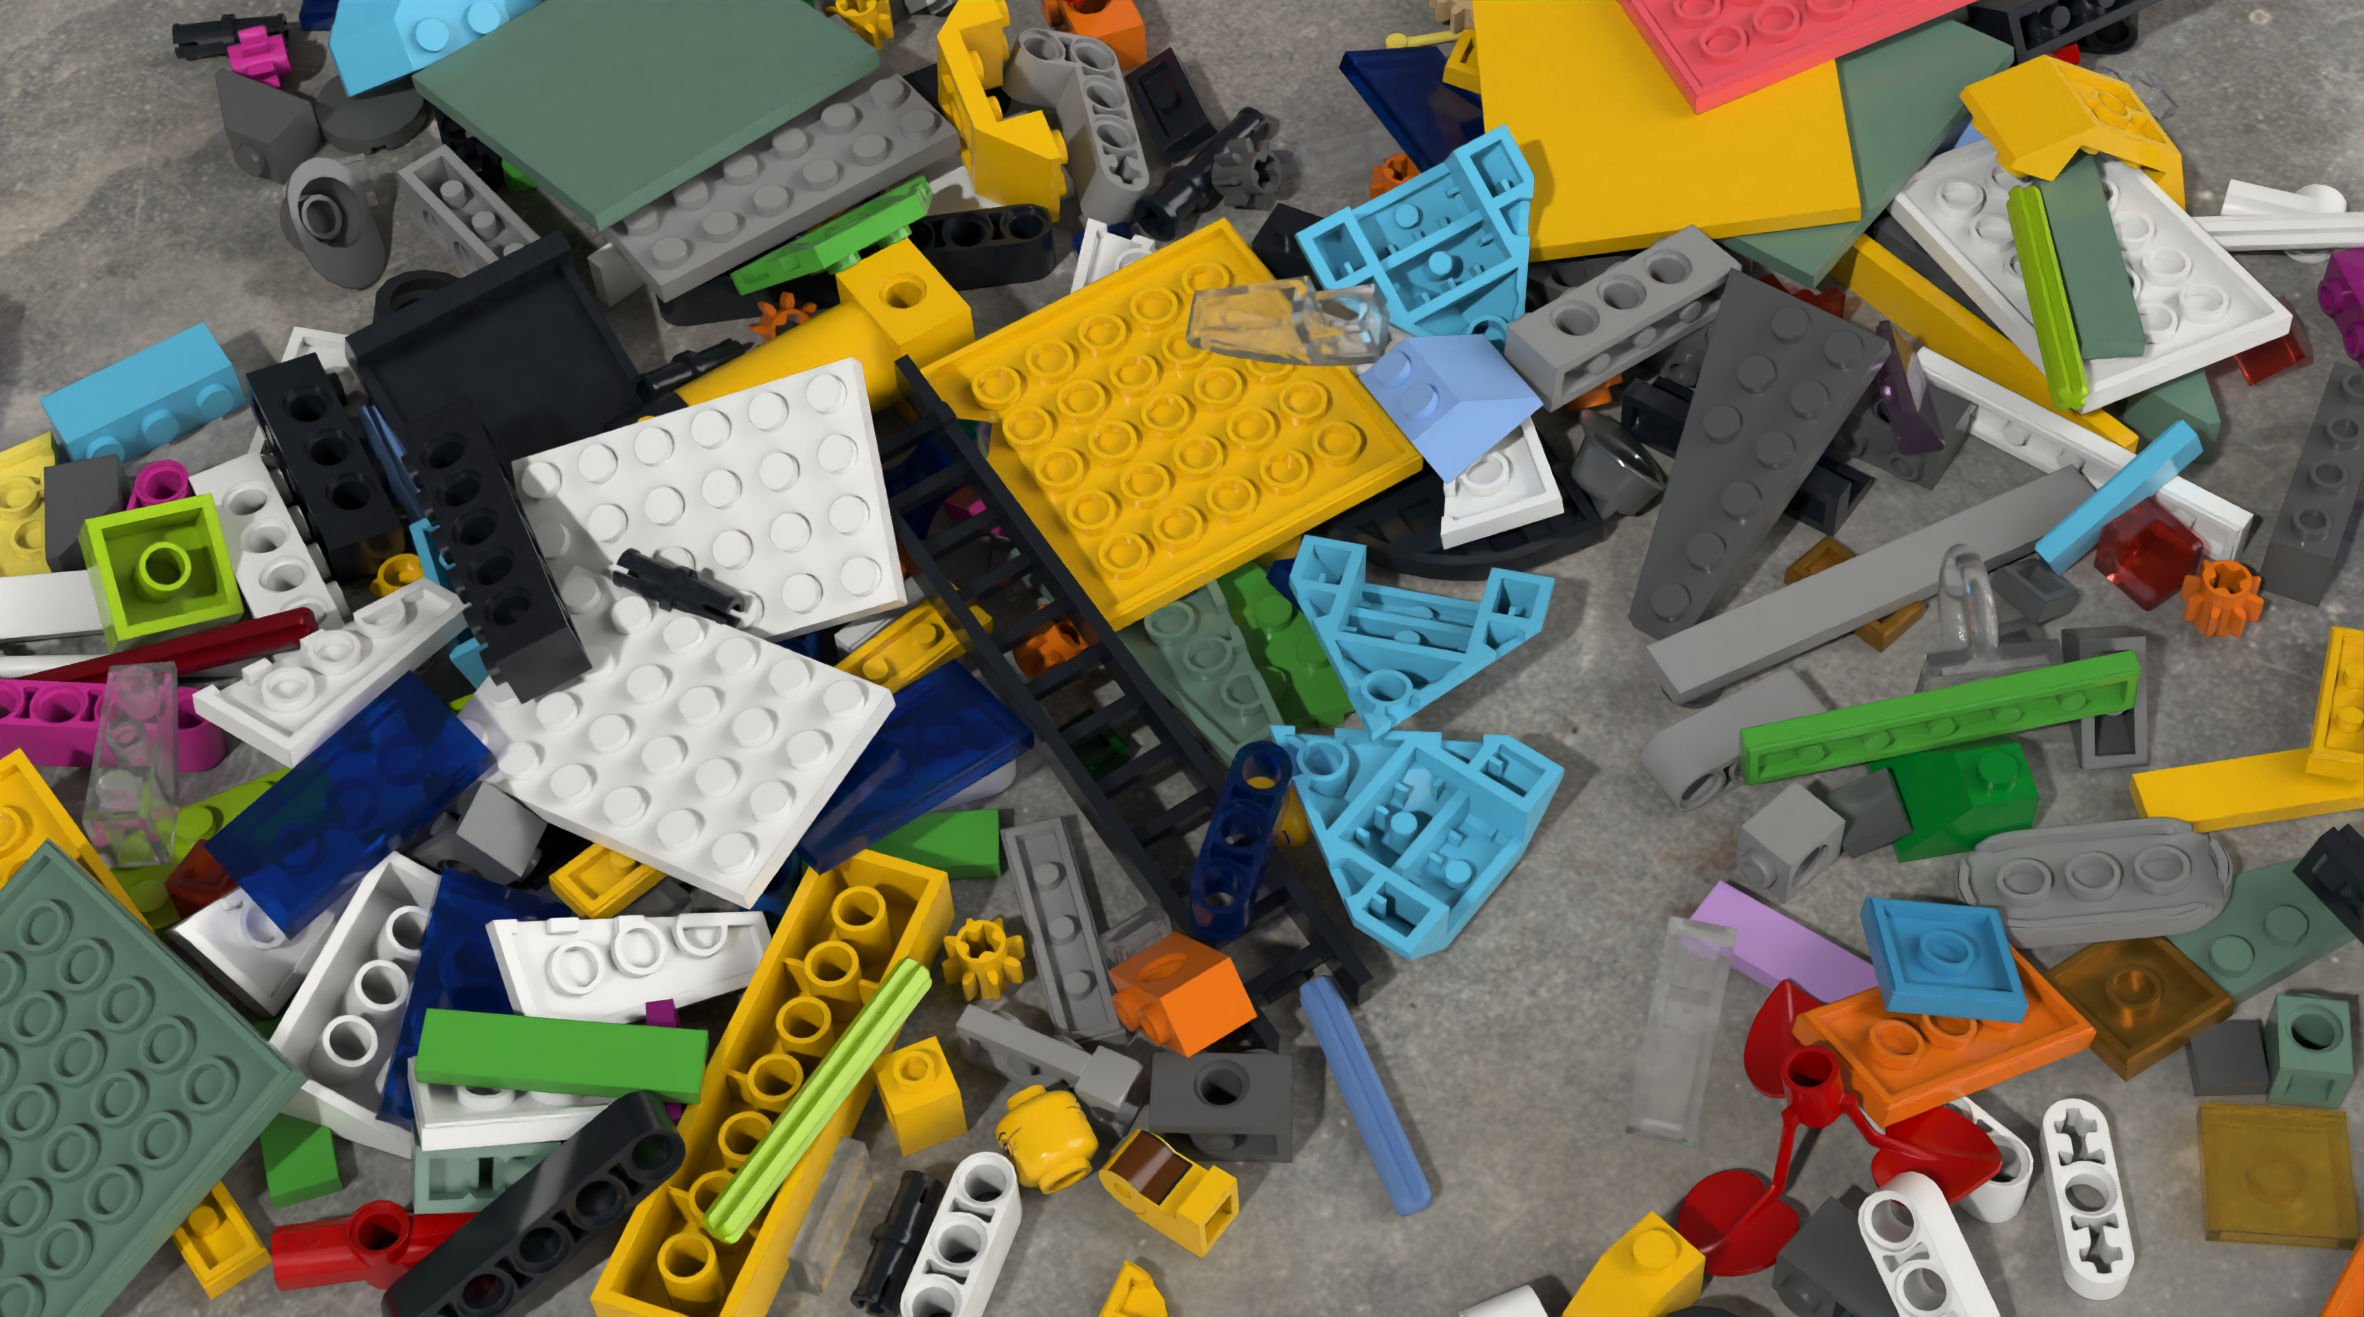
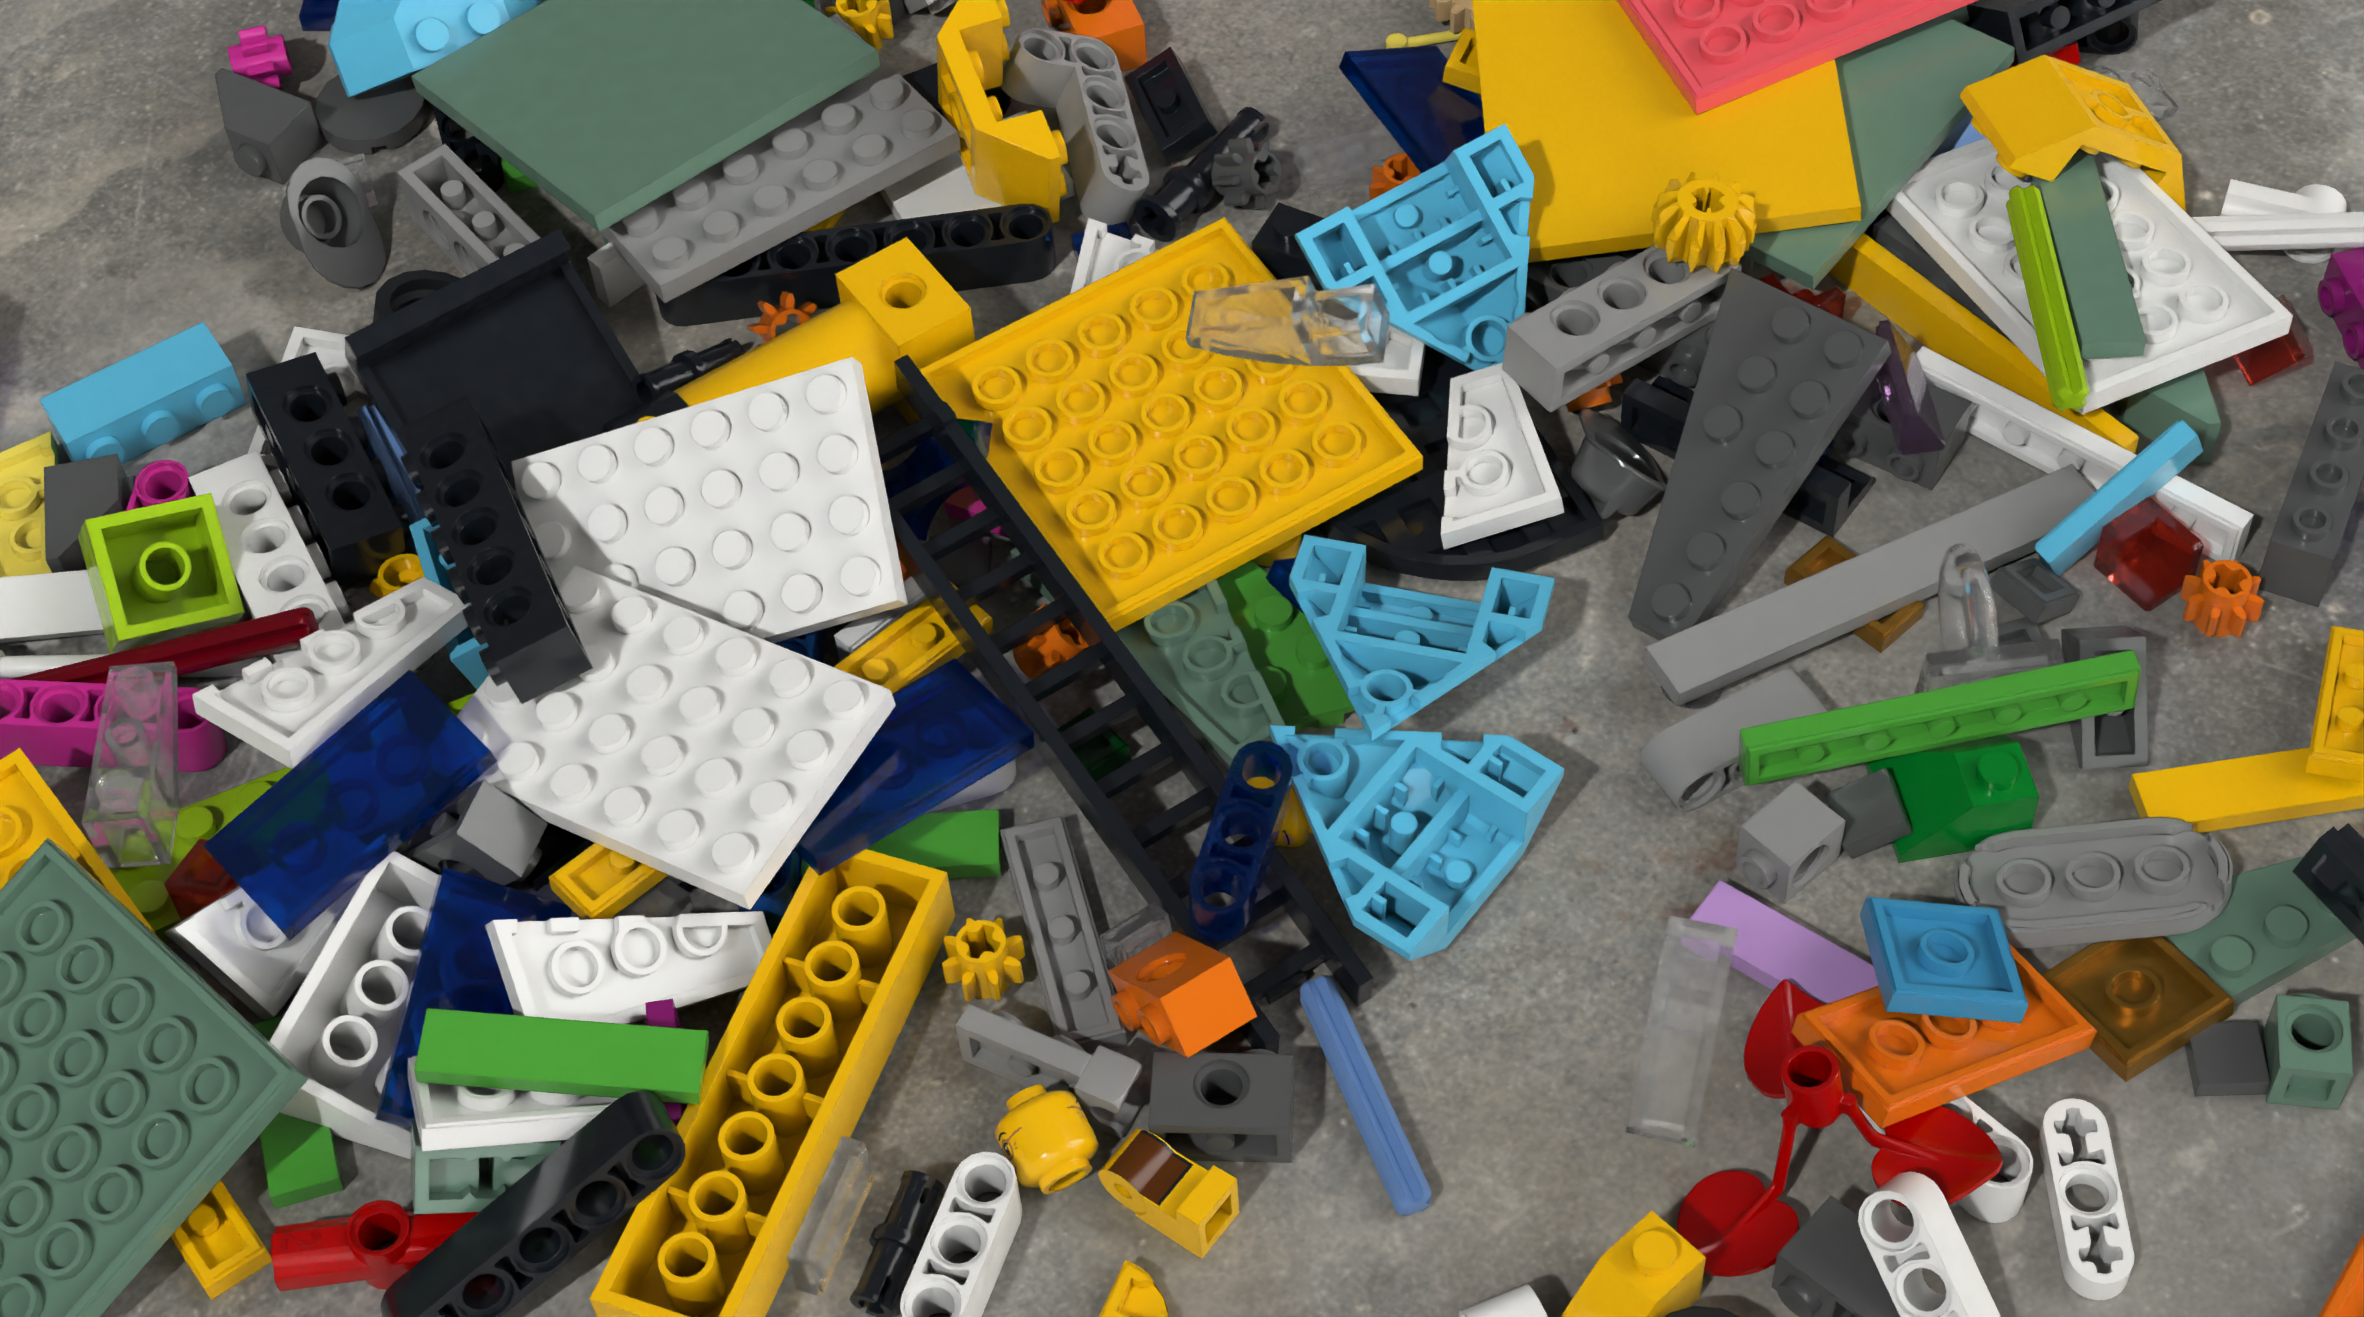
black pin [172,13,290,59] -> none
black pin [613,548,745,628] -> none
lime axle [702,957,932,1245] -> none
bright green wing [730,174,934,295] -> none
yellow brick [872,1036,968,1157] -> none
light blue slope [1358,334,1544,484] -> none
clear yellow tile [2196,1102,2358,1251] -> none
none -> yellow gear [1651,172,1757,274]

